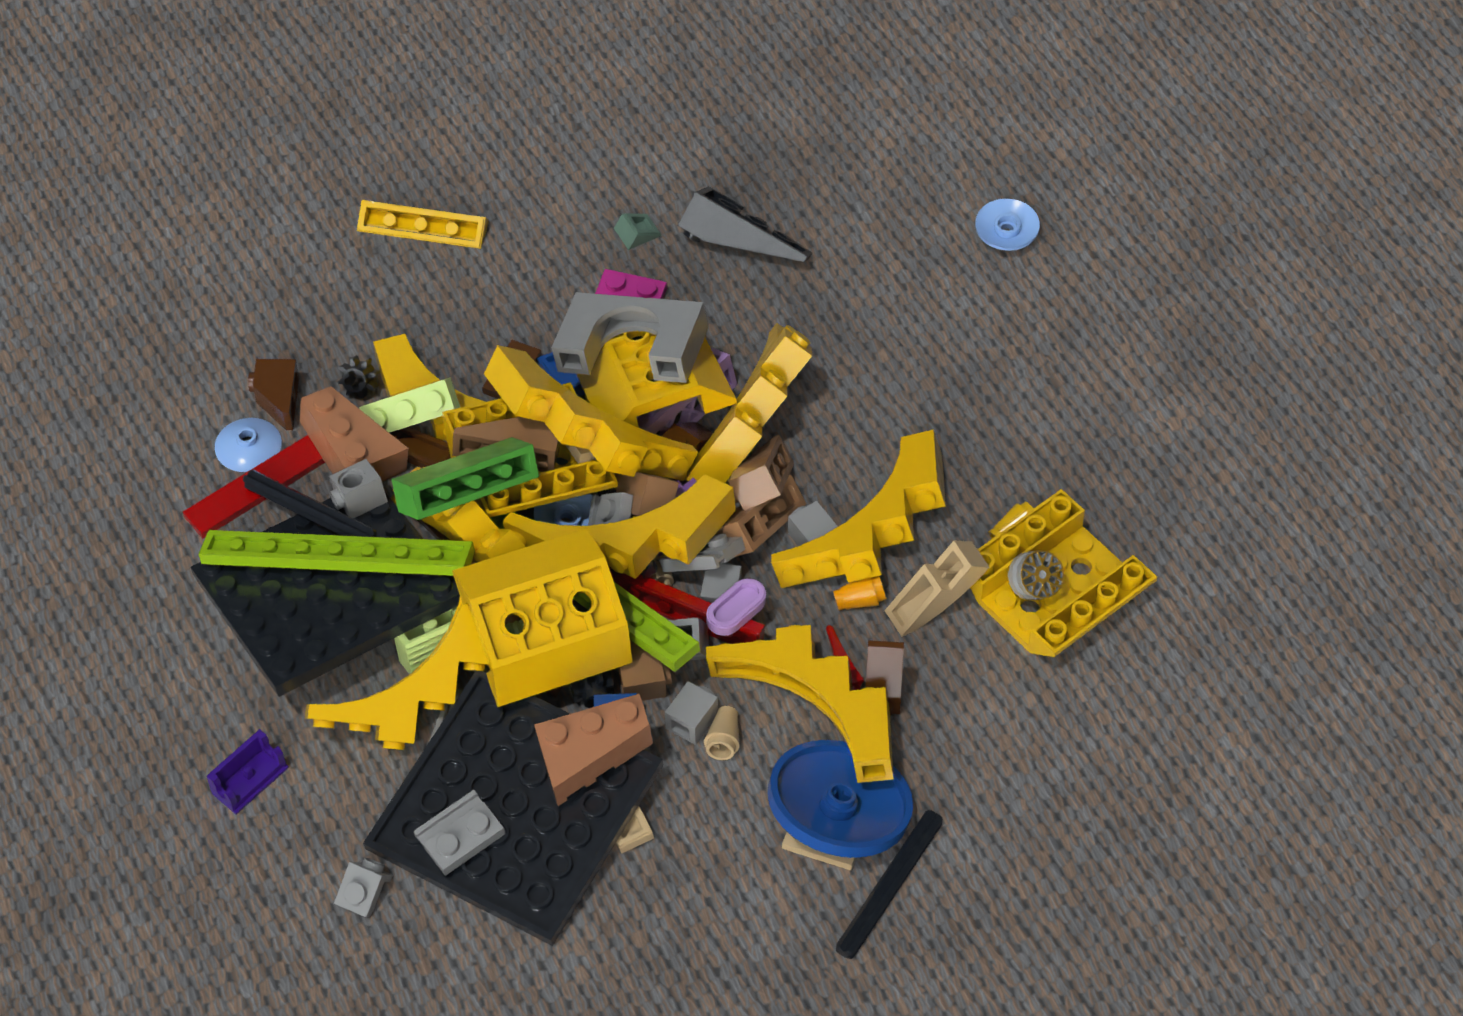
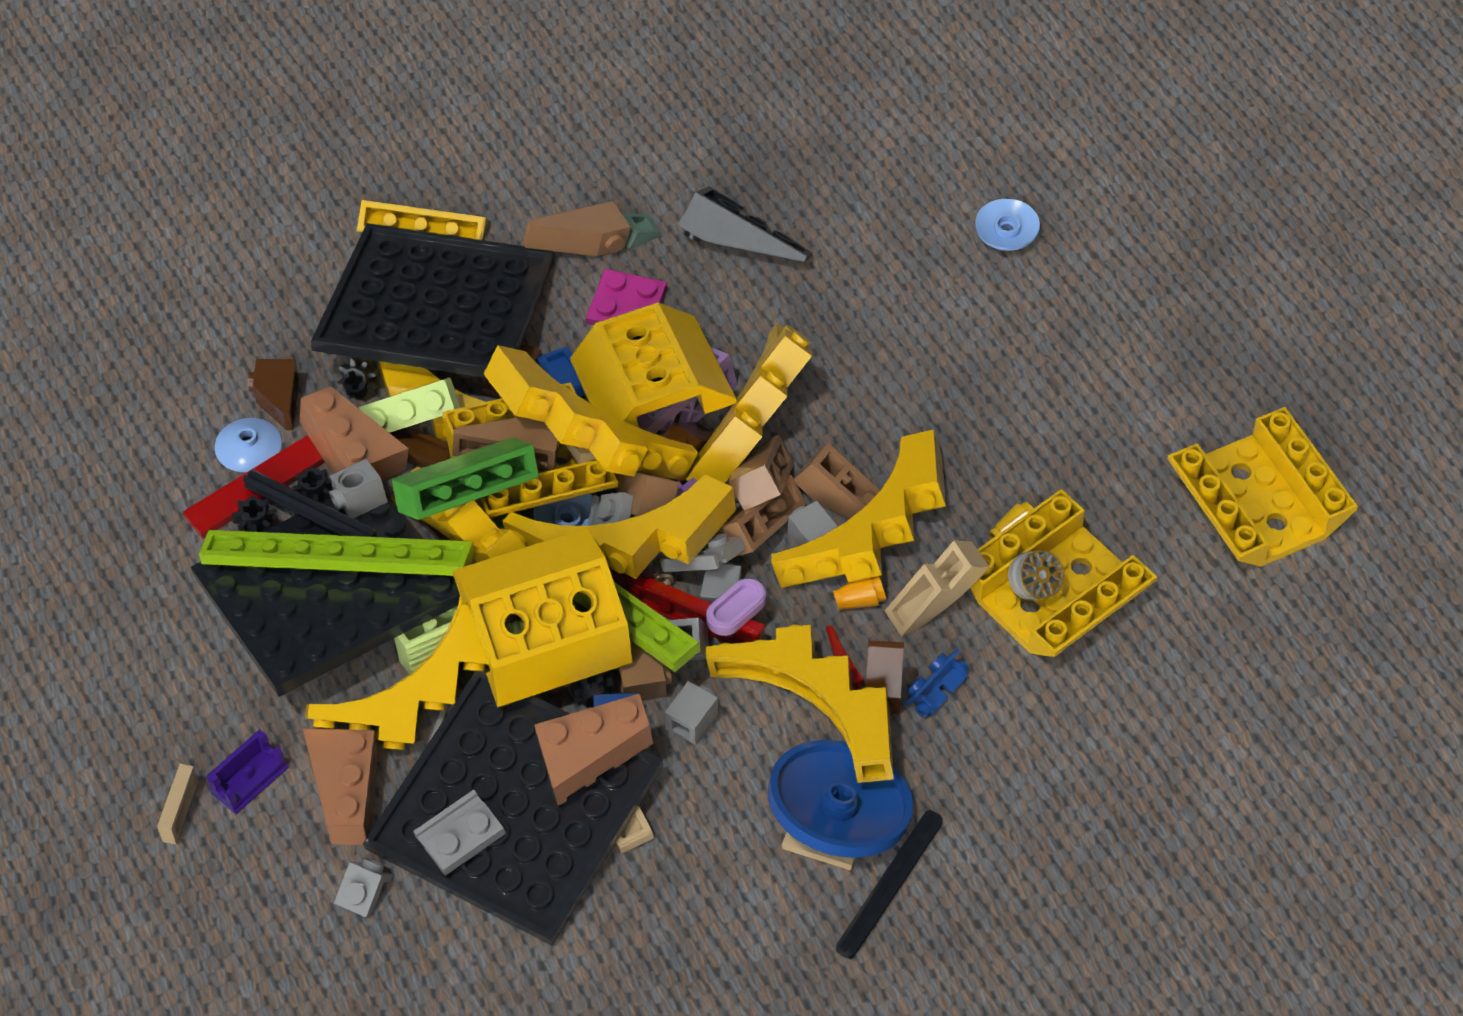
light grey arch [551,292,709,383] -> none
tan cone [704,706,739,760] -> none
none -> tan tile [157,764,198,844]
none -> black gear [232,494,276,532]
none -> black gear [292,467,333,502]
none -> nougat wedge [302,728,379,845]
none -> black plate [311,223,554,377]
none -> medium nougat slope [523,201,631,256]
none -> medium nougat slope [794,443,880,519]
none -> blue hinge [903,648,969,718]
none -> yellow slope [1167,407,1358,567]

